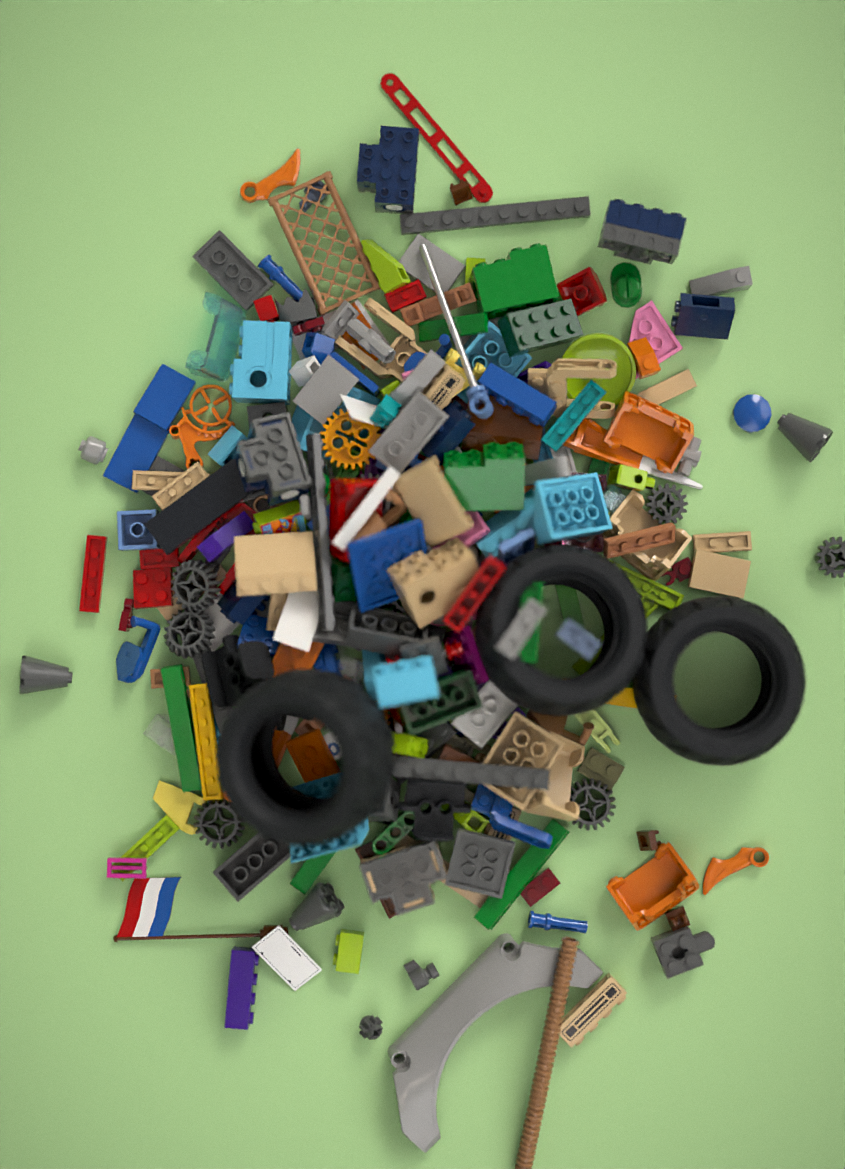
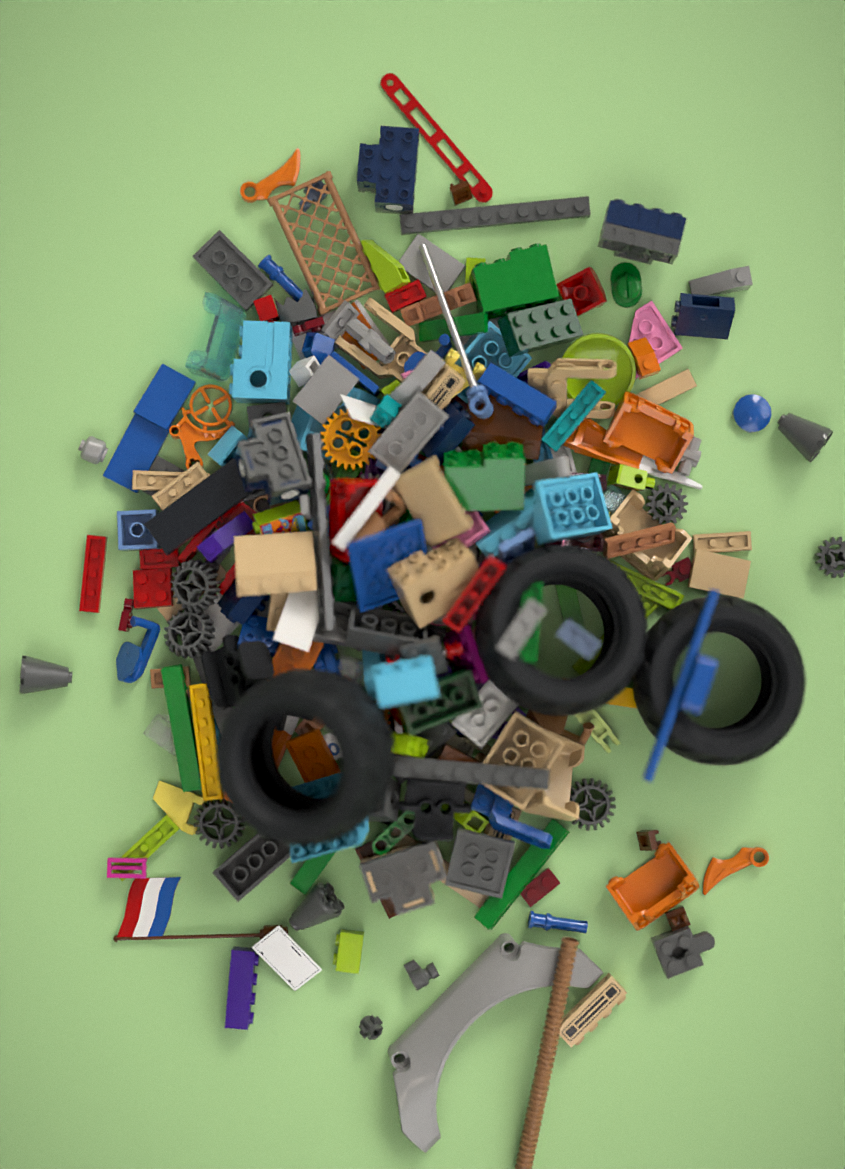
olive plate [577,747,625,790] -> none
none -> blue piece [642,589,720,782]
none -> blue beam [679,654,718,715]

